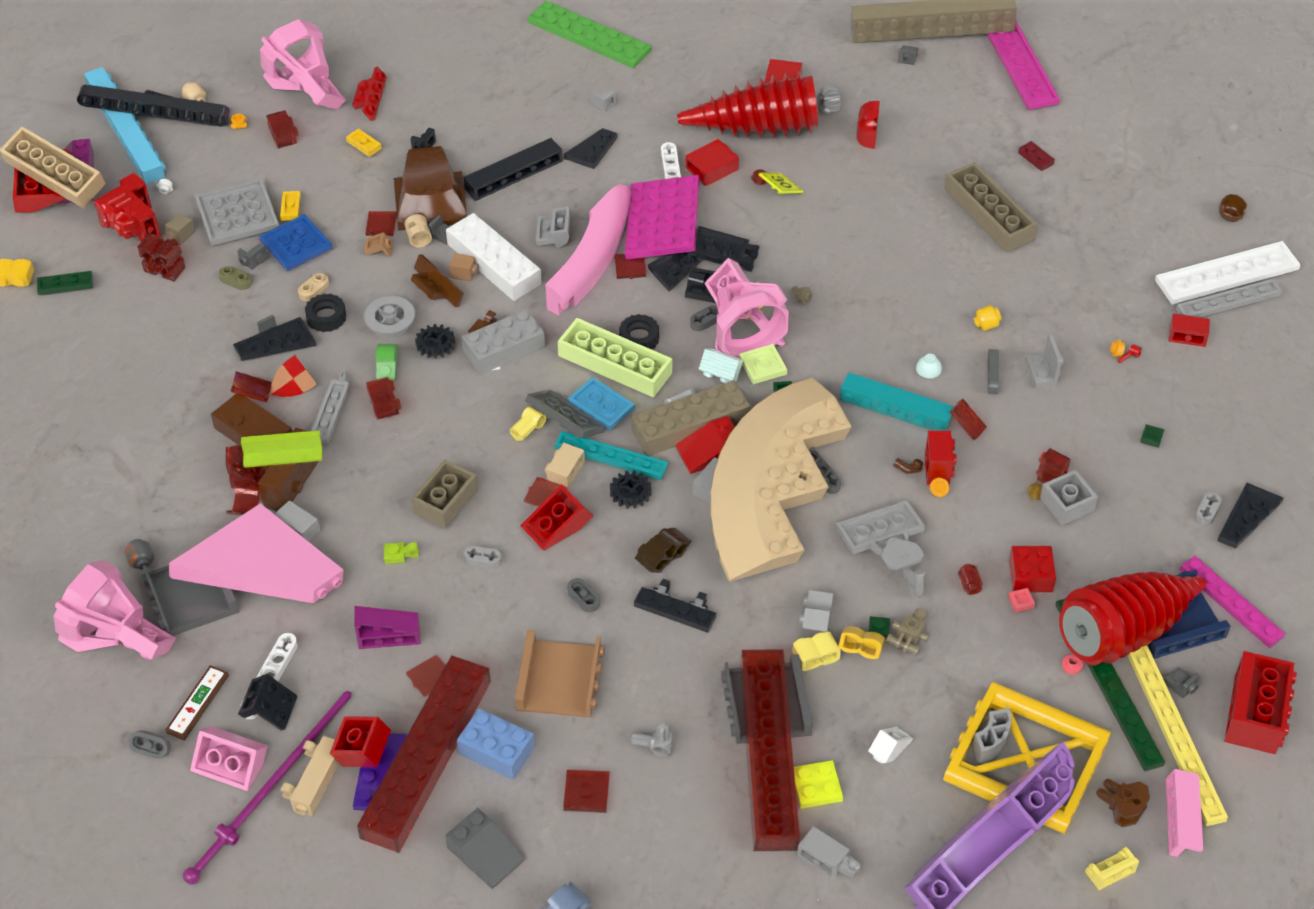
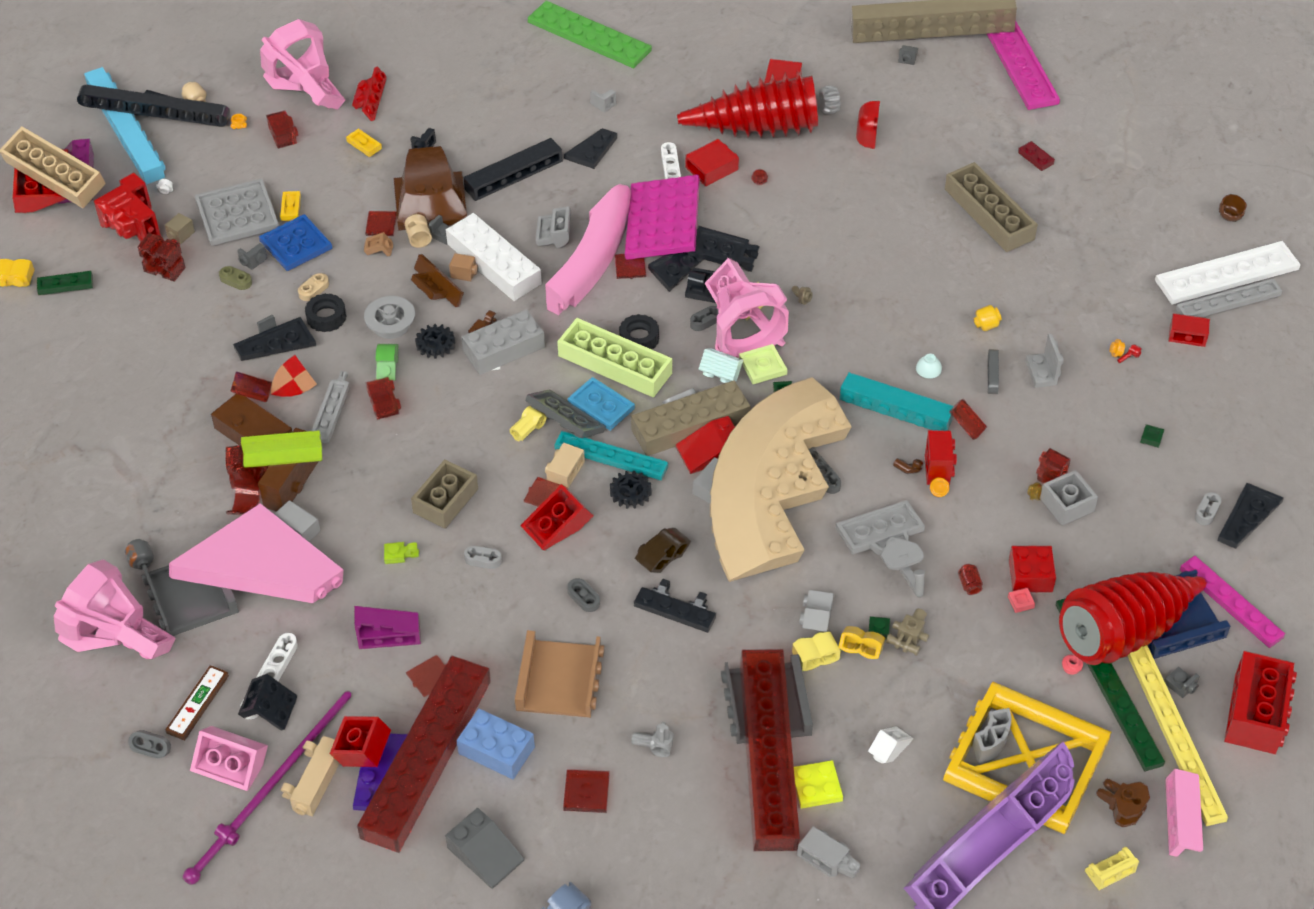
neon yellow piece [759,173,804,194] -> none

